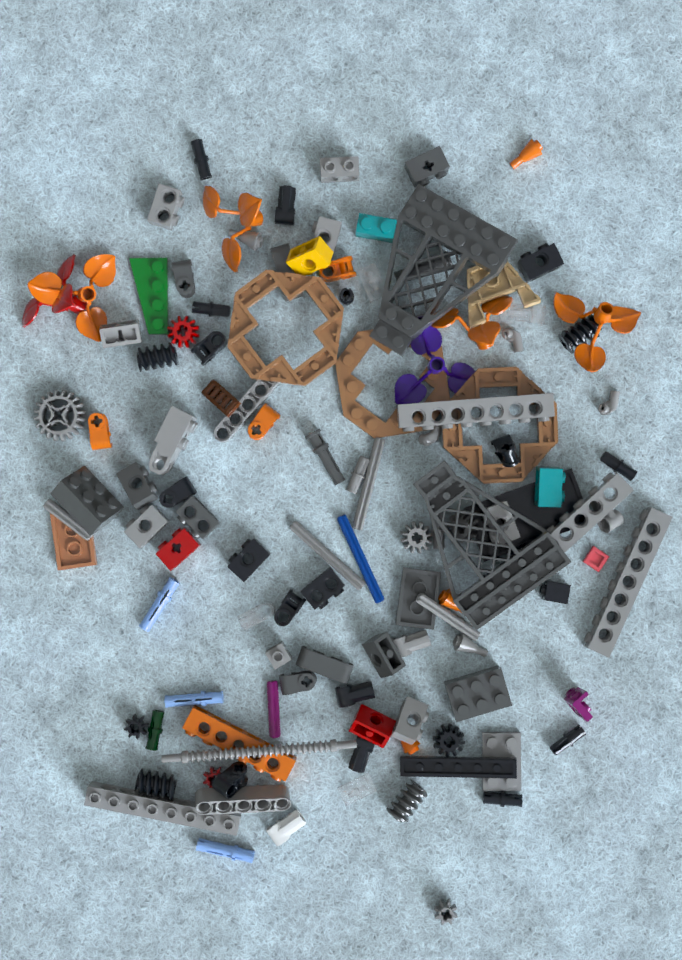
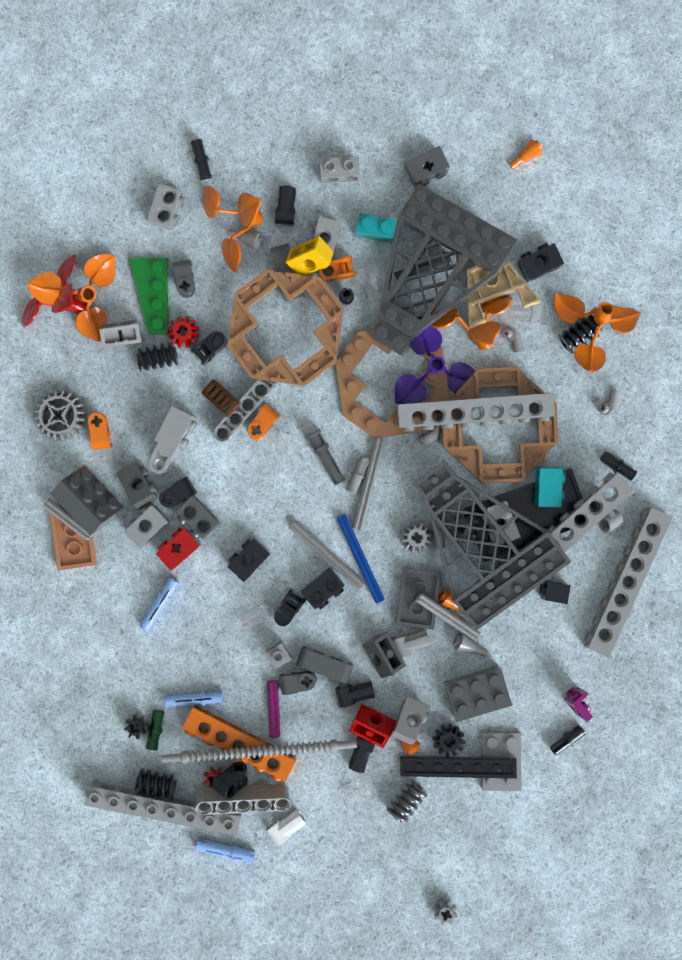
black axle [192,301,231,317] -> none
black pin [483,791,523,807] -> none
black piece [491,434,519,467] -> none
coral tile [582,546,610,572] -> none

